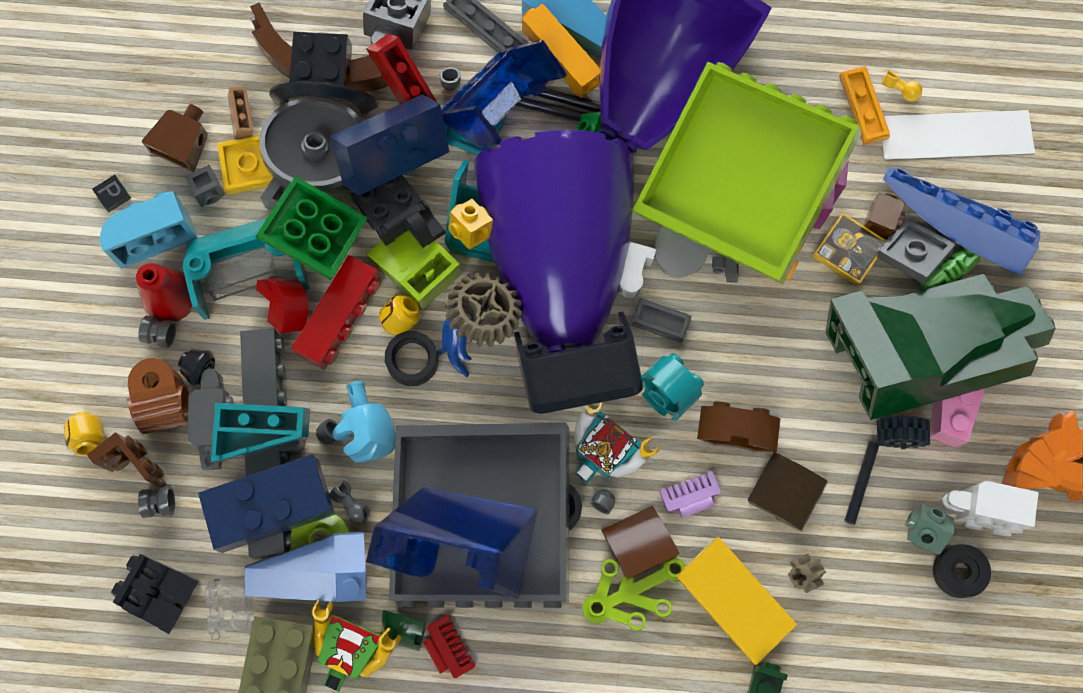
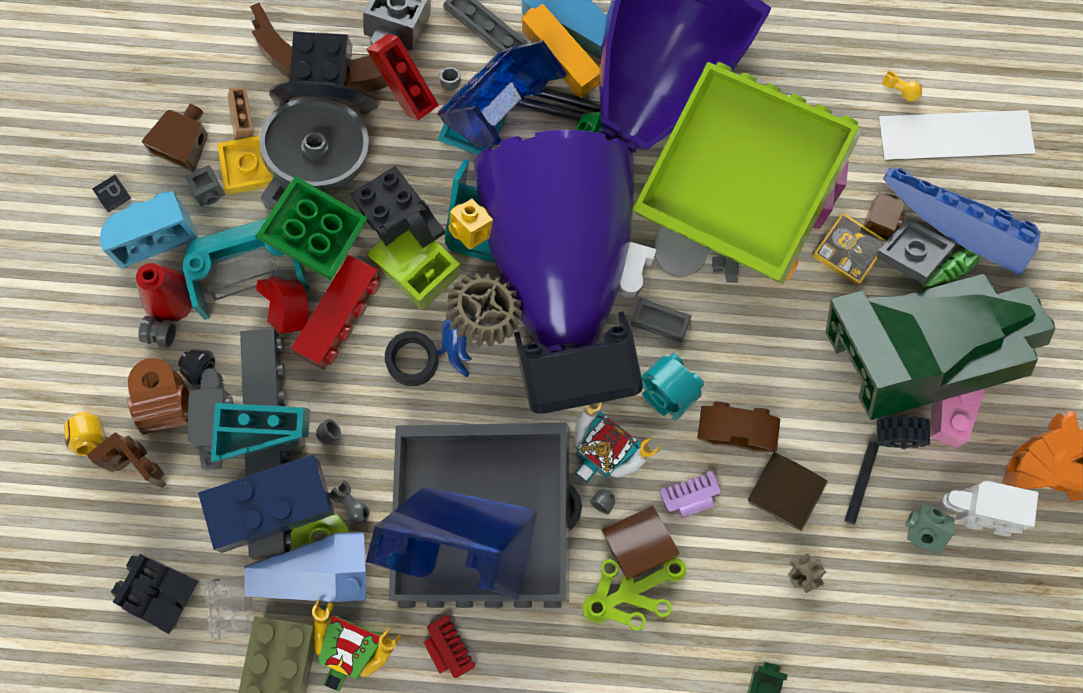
dark grey wheel [138,486,175,518] -> none
dark blue brick [330,95,449,195] -> none
medium azure piece [332,381,395,463] -> none
yellow head [379,295,420,336] -> none
dark green brick [382,610,427,651] -> none
yellow tile [675,537,797,665] -> none
light orange tile [839,66,890,145] -> none
black tyre [933,544,991,598] -> none

